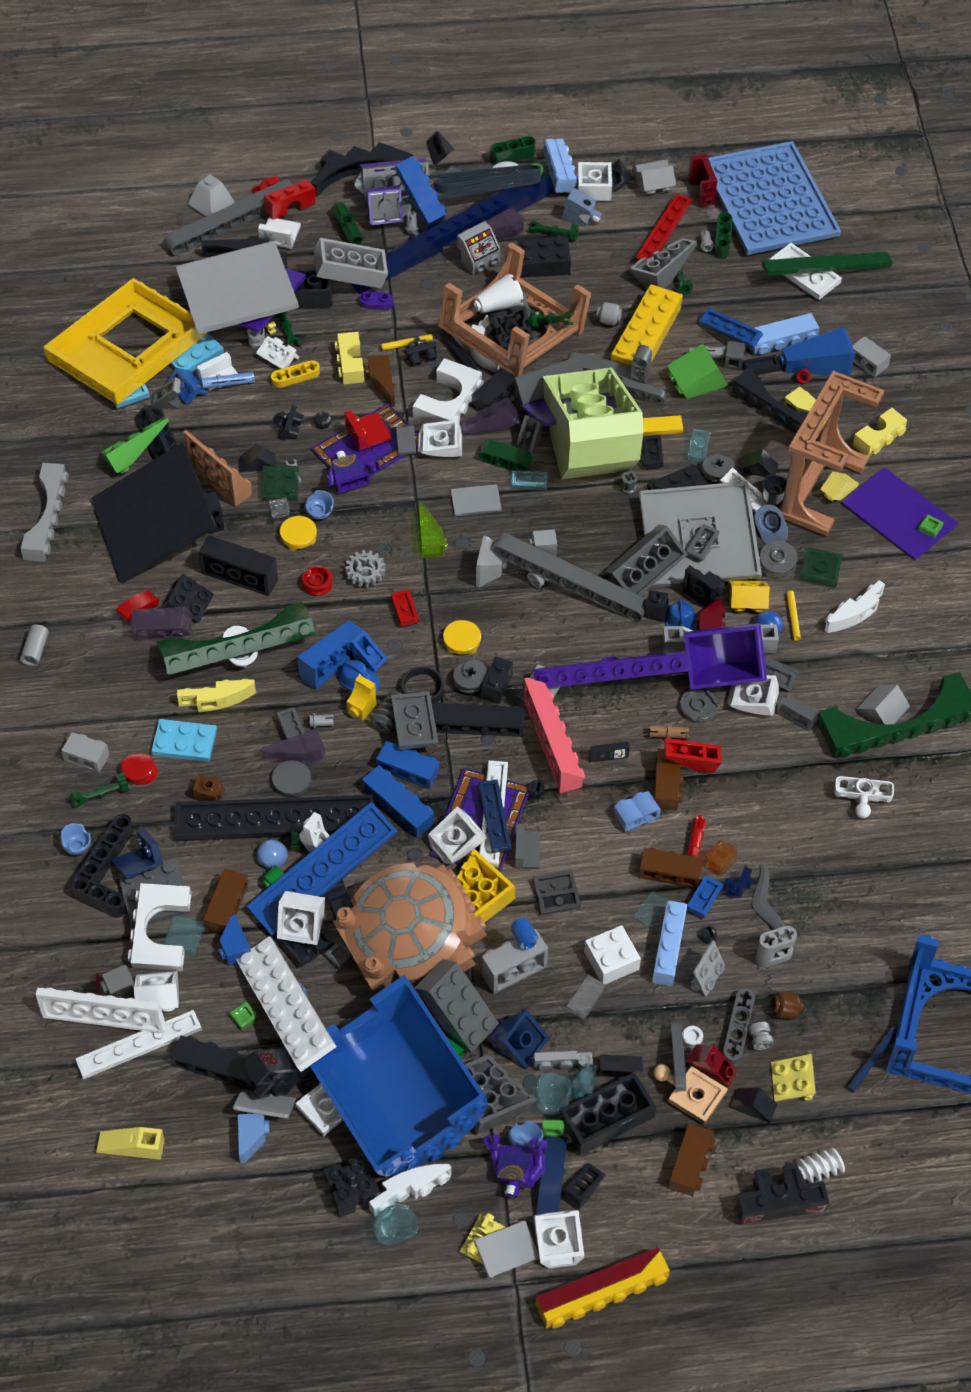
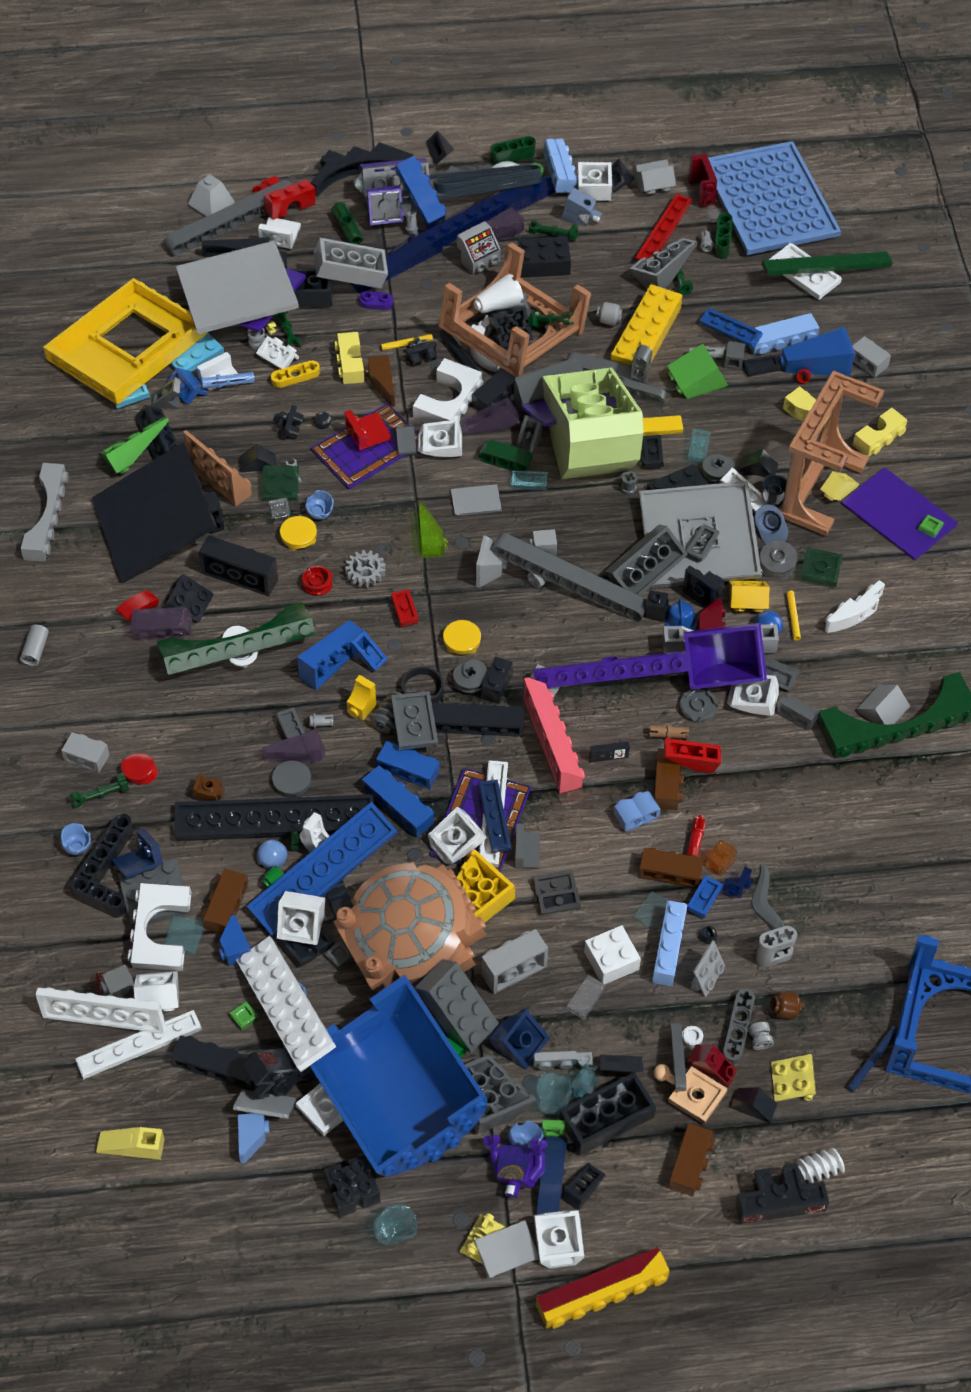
medium azure plate [151,719,217,762] -> none
light yellow slope [177,679,256,712] -> none
dark purple torso [326,451,381,494] -> none
blue piece [337,660,380,692] -> none
white slope [369,1164,451,1217] -> none
blue brick [511,917,539,950] -> none
black hinge [527,780,544,797] -> none
black arch [732,369,820,441] -> none
white piece [834,776,894,818] -> none

